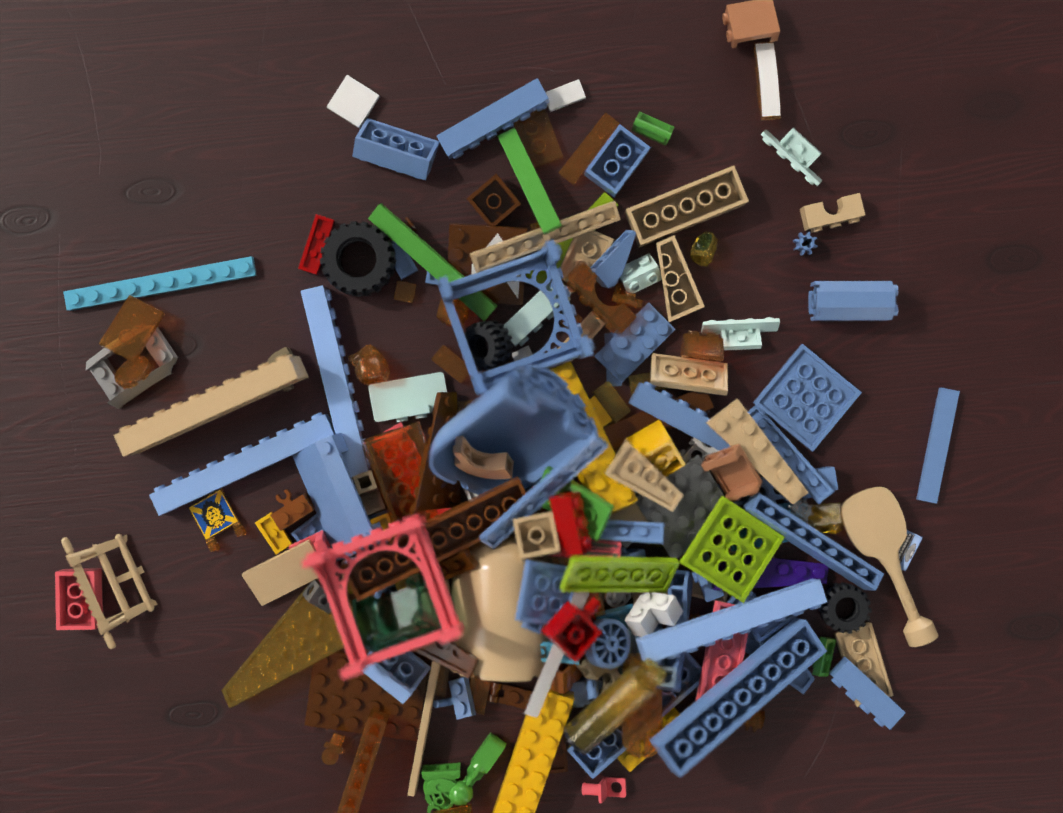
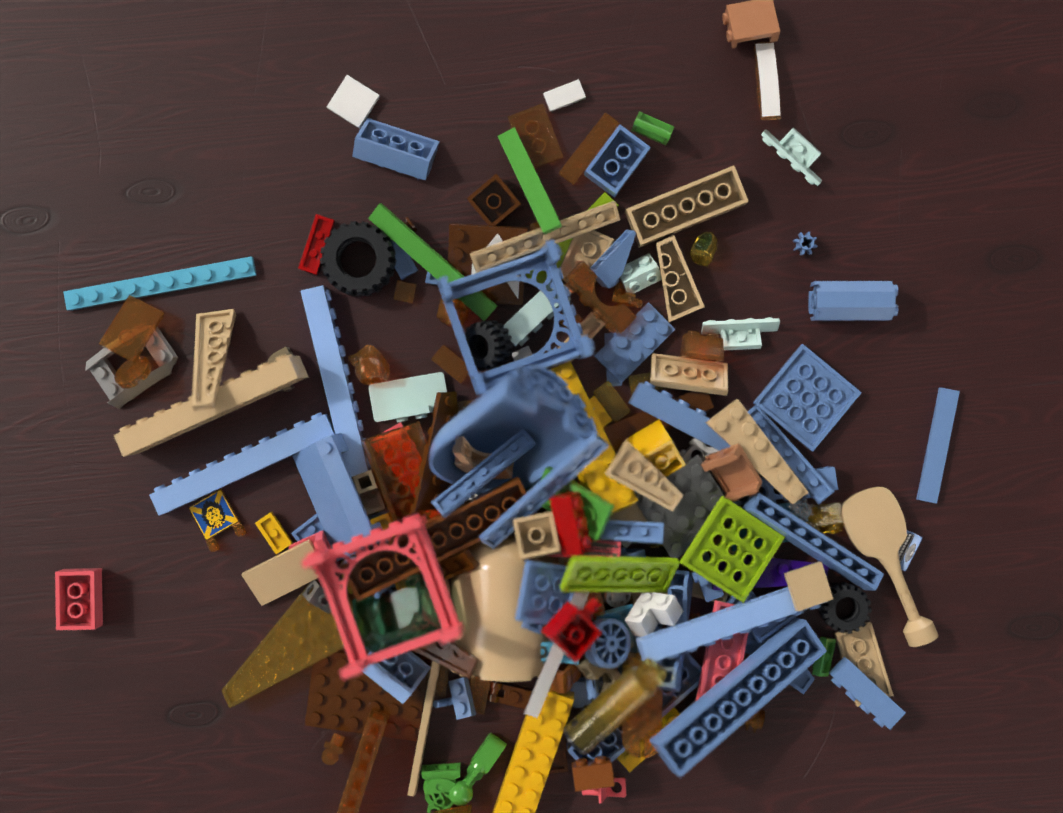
tan piece [61,534,158,649] -> none
dark orange brick [270,489,315,531] -> none
medium blue brick [437,78,549,159] -> none
tan arch [800,193,865,233] -> none
none -> tan wing [192,309,236,411]
none -> medium blue tile [431,429,536,518]
none -> dark orange brick [572,756,614,792]
none -> tan tile [784,561,833,611]

